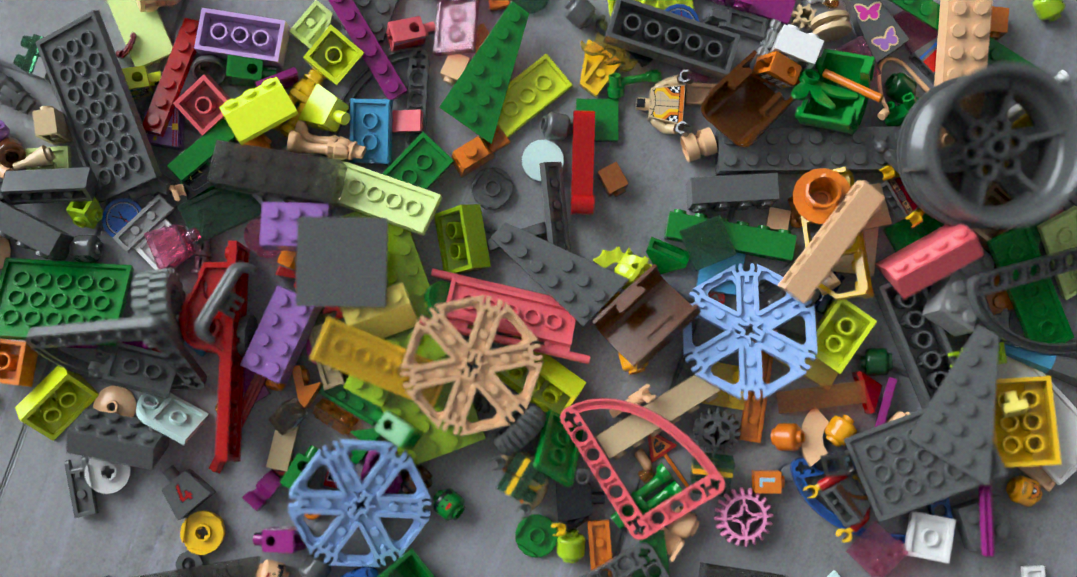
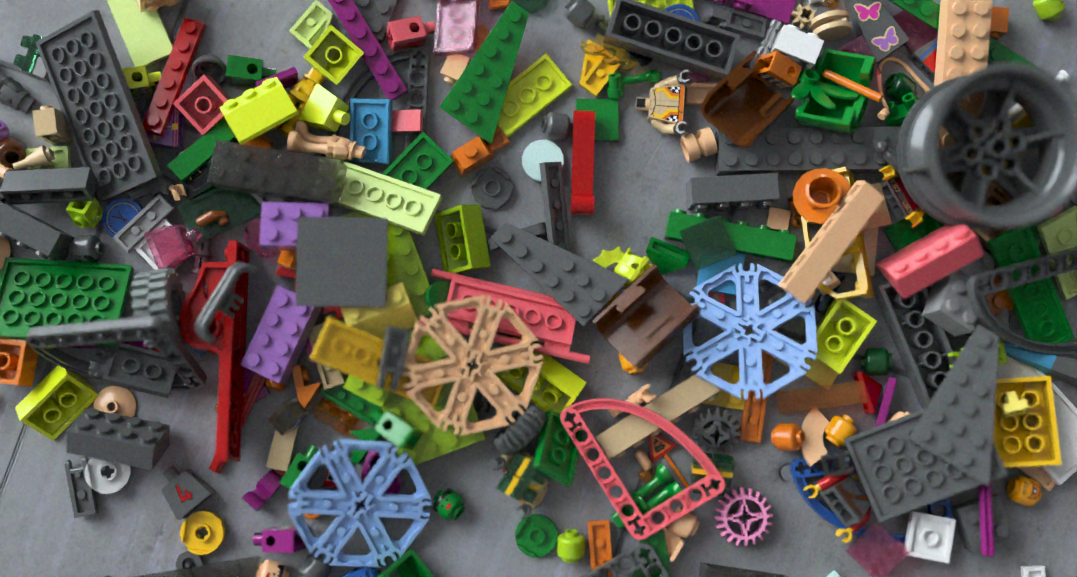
dark red piece [116,32,136,59] -> none
light aqua tile [136,393,209,445] -> none
lavender brick [194,8,290,68] -> none
dark grey tile [236,315,258,358] -> none
reddish brown head [401,465,433,495] -> none
black torso [551,468,605,537] -> none
dark orange brick [597,161,629,197] -> none
orange brick [752,470,785,494] -> none
none -> dark orange arm [195,210,230,228]
none -> dark grey hinge [376,326,410,391]

